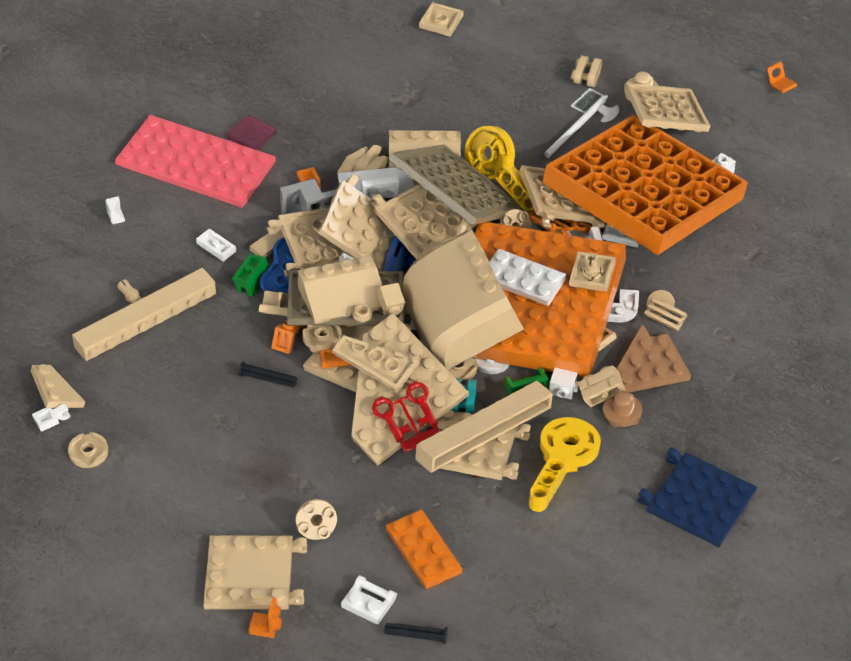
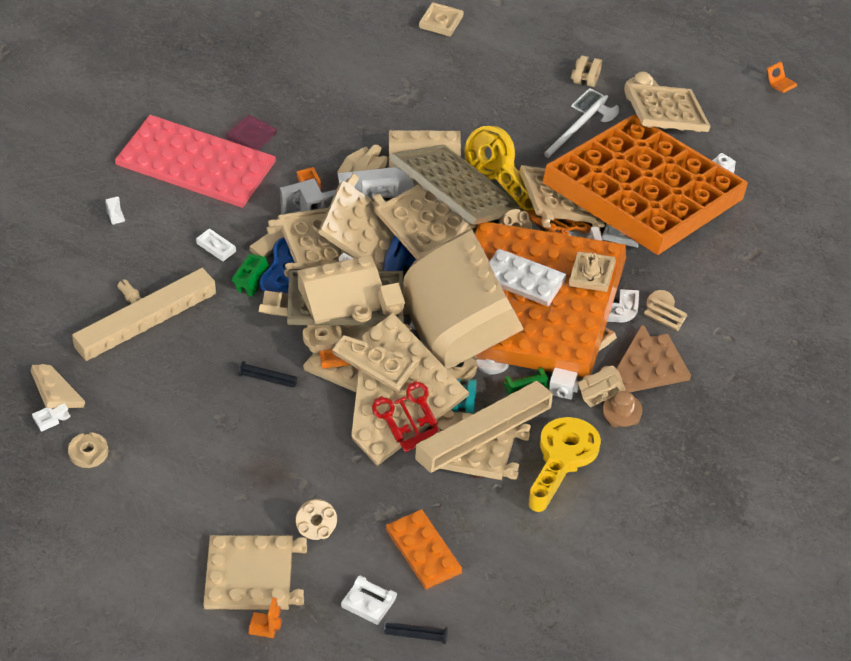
orange bracket [271,320,306,354] -> none
dark blue plate [637,447,757,548] -> none

